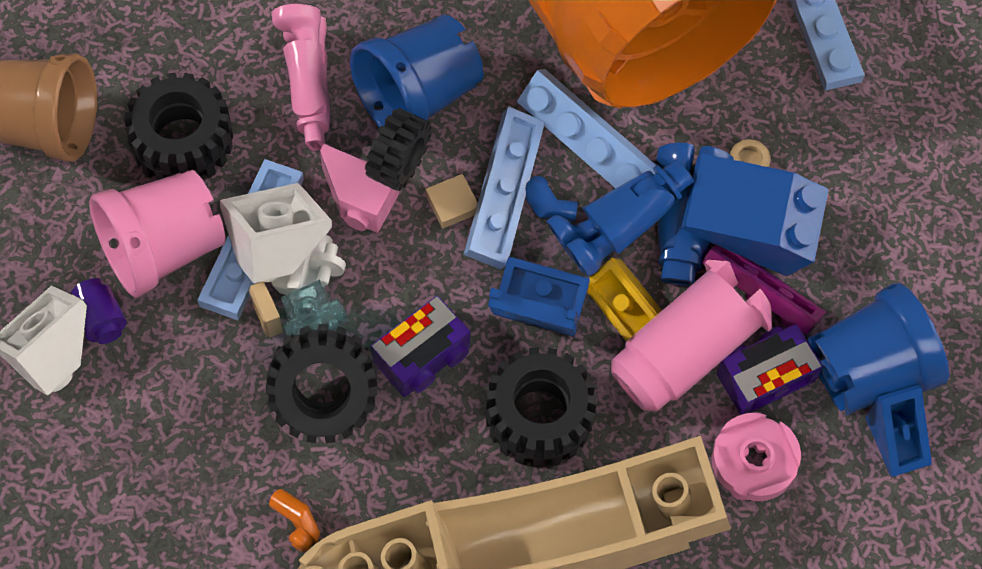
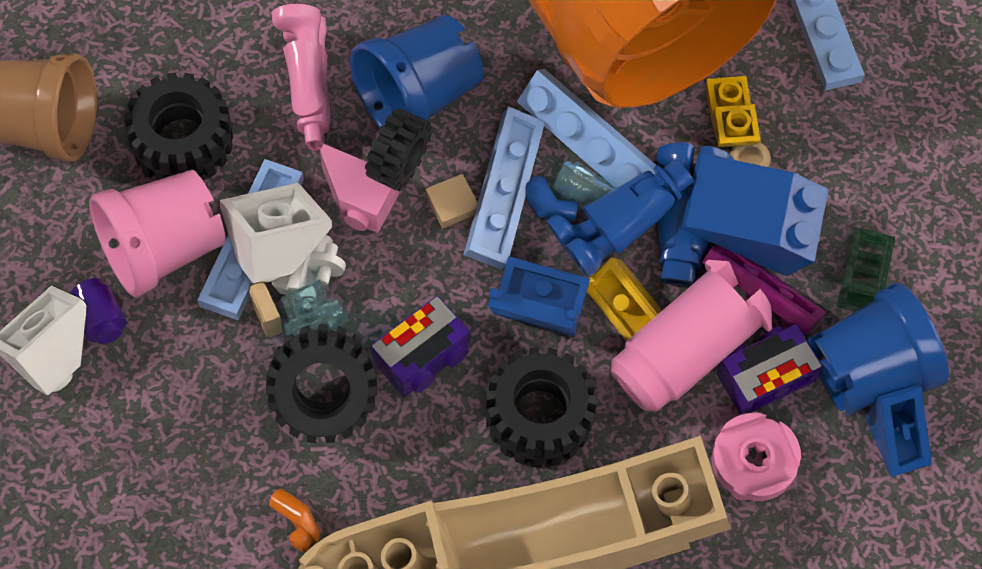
none -> clear light blue cone [551,160,616,205]
none -> yellow slope [705,76,761,147]
none -> clear green slope [836,227,895,312]

